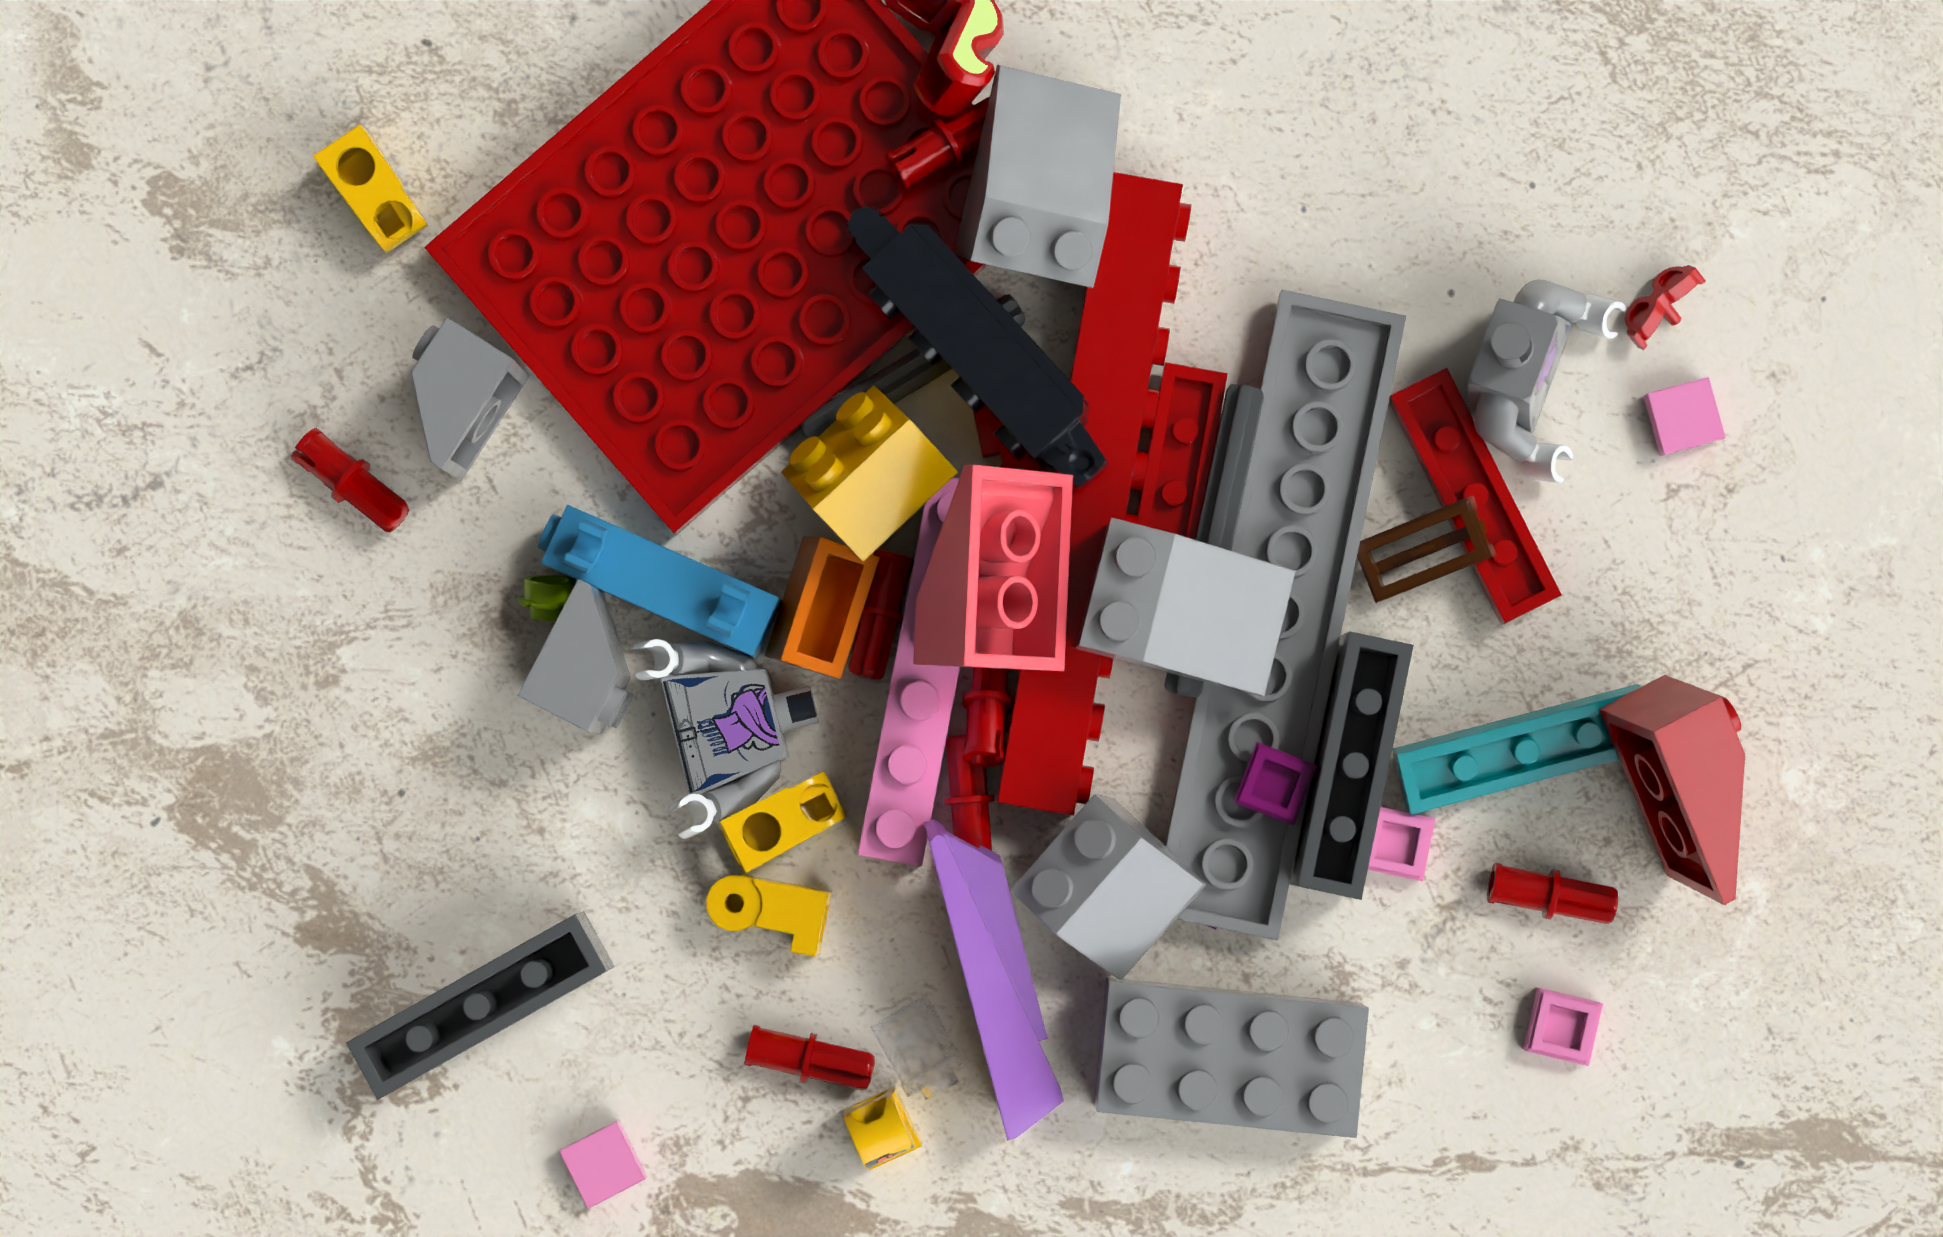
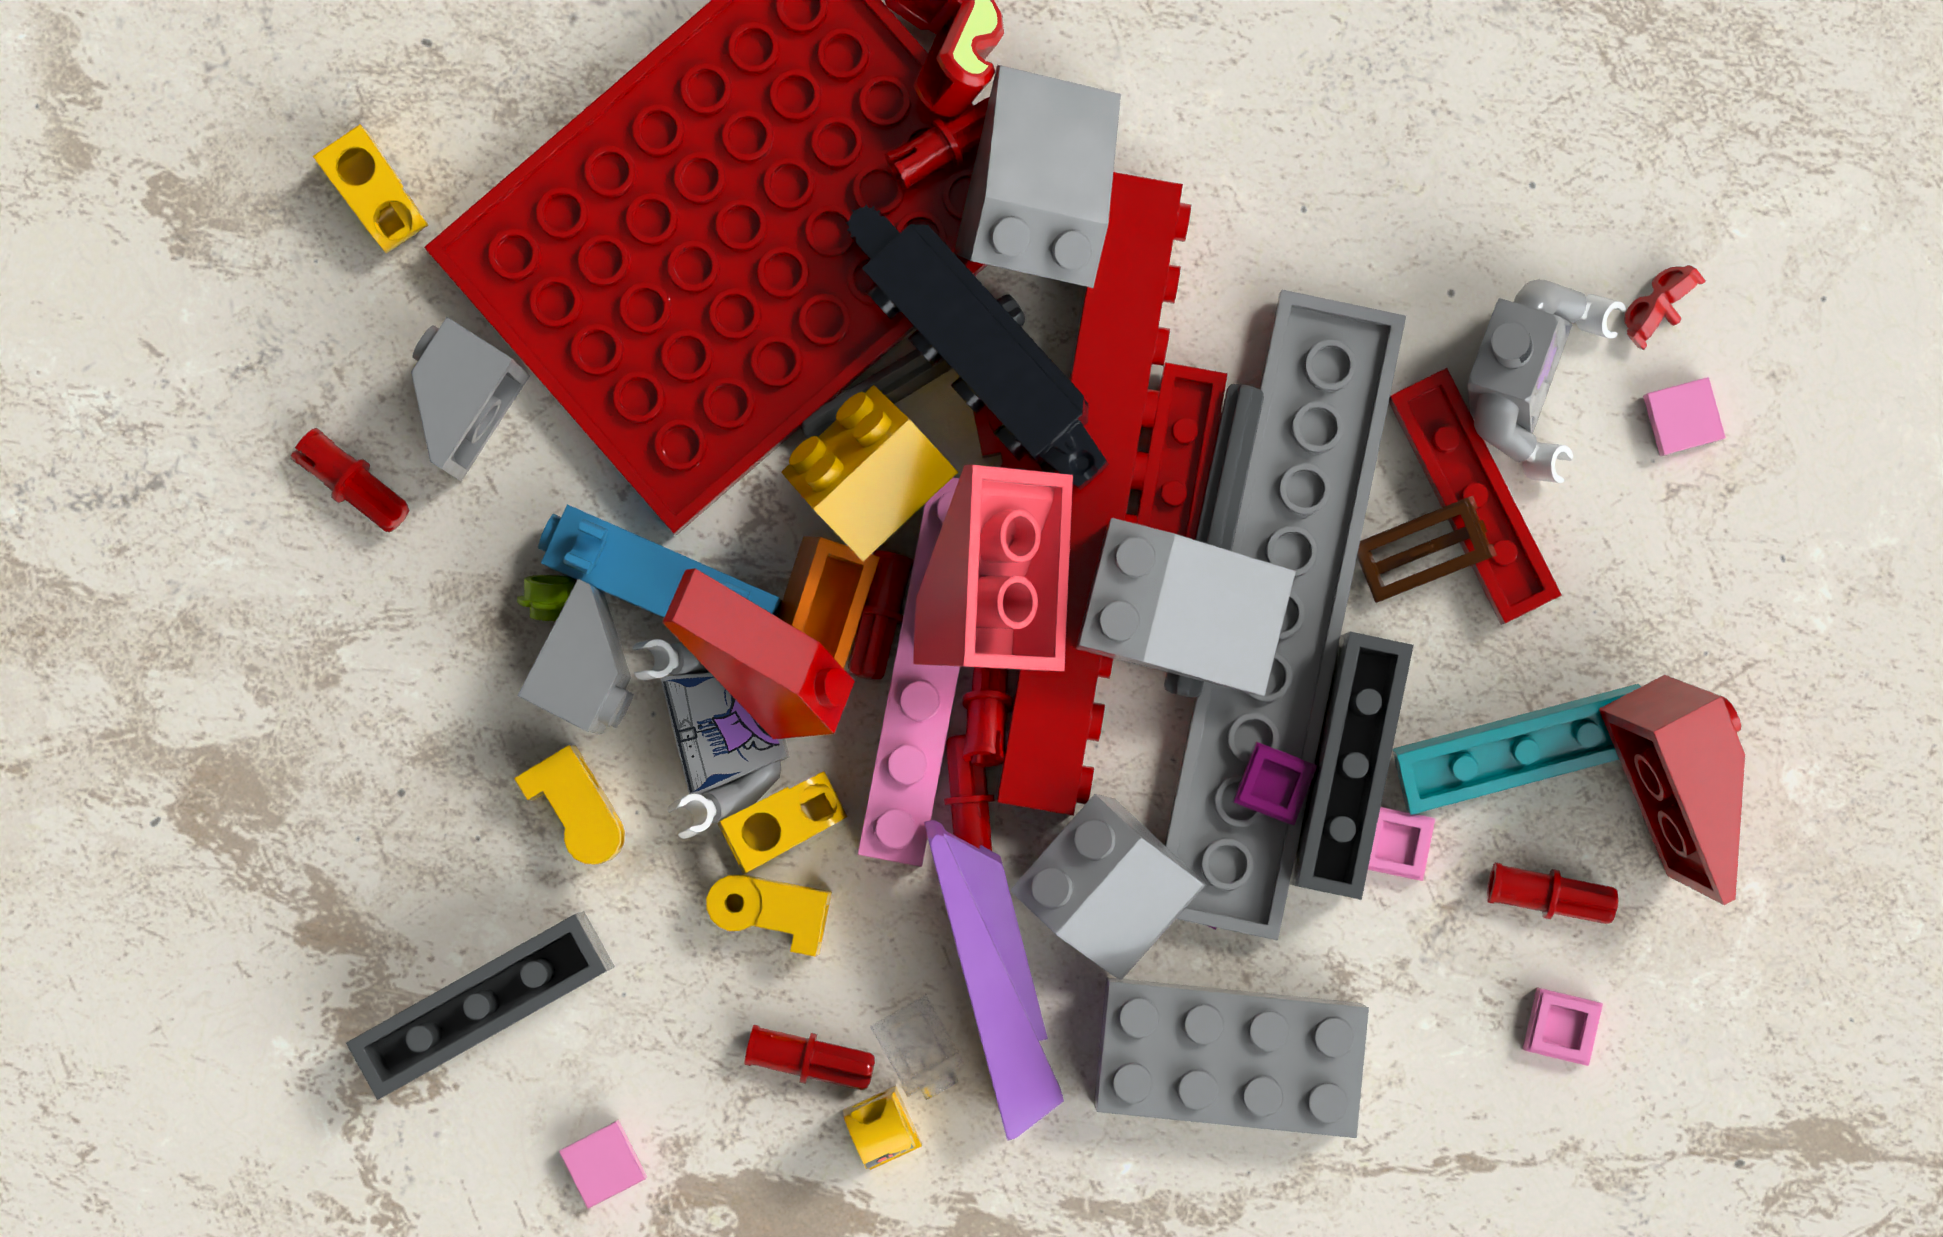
none -> yellow leg [514,745,625,864]
none -> red slope [662,568,855,740]

